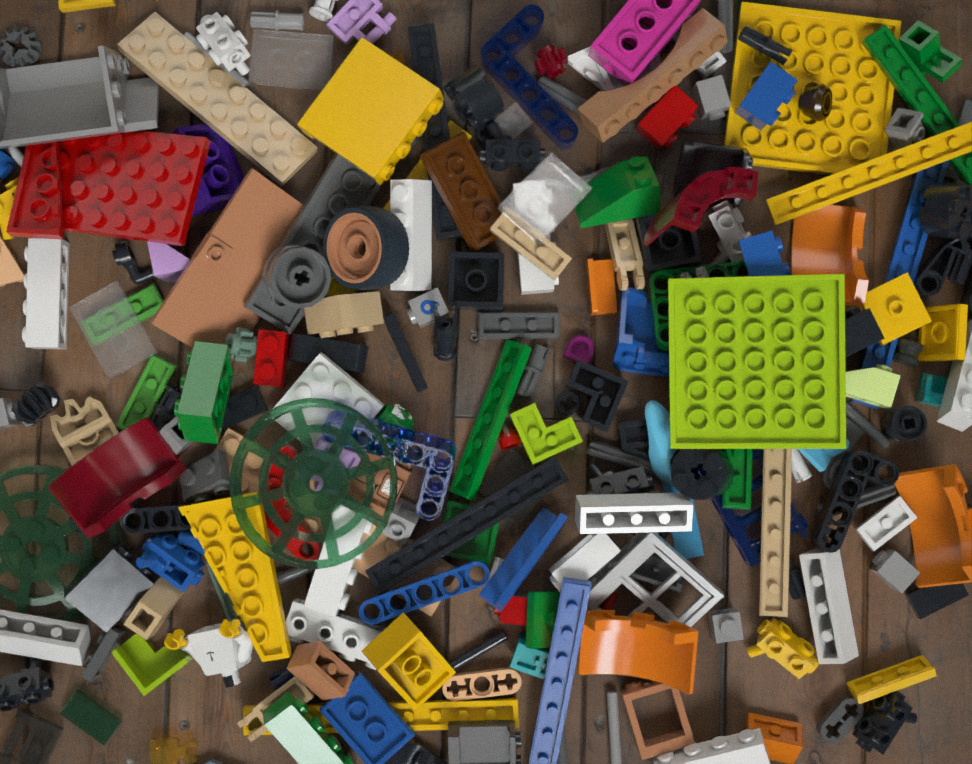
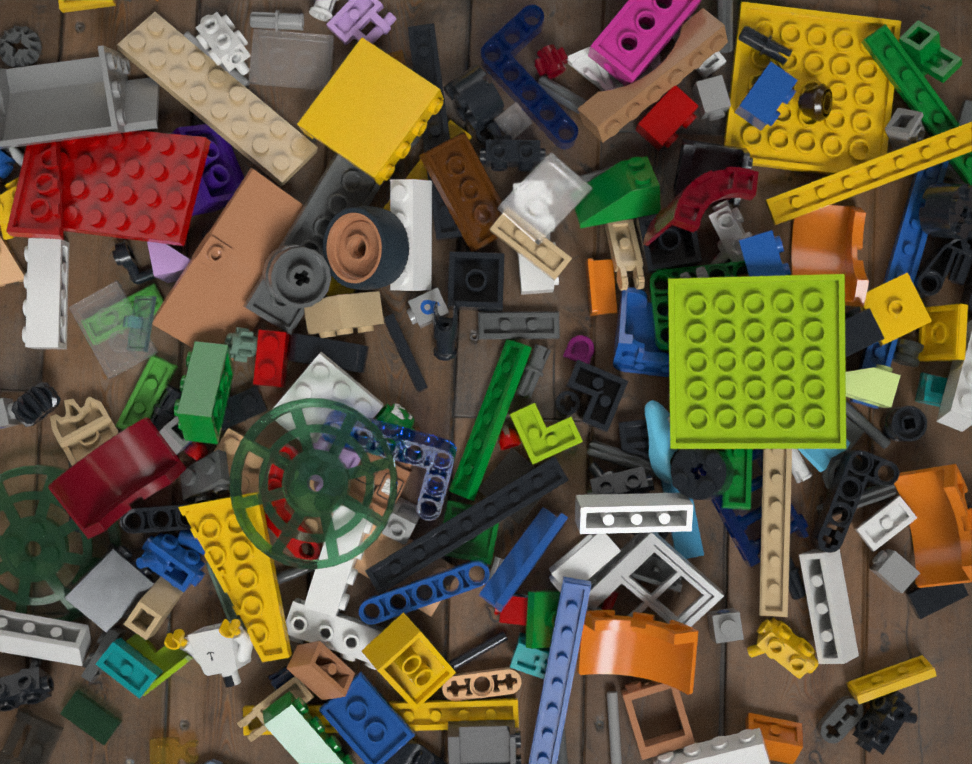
none -> teal panel [96,638,163,699]
none -> clear light blue piece [123,296,157,352]
none -> red hinge [183,442,208,462]

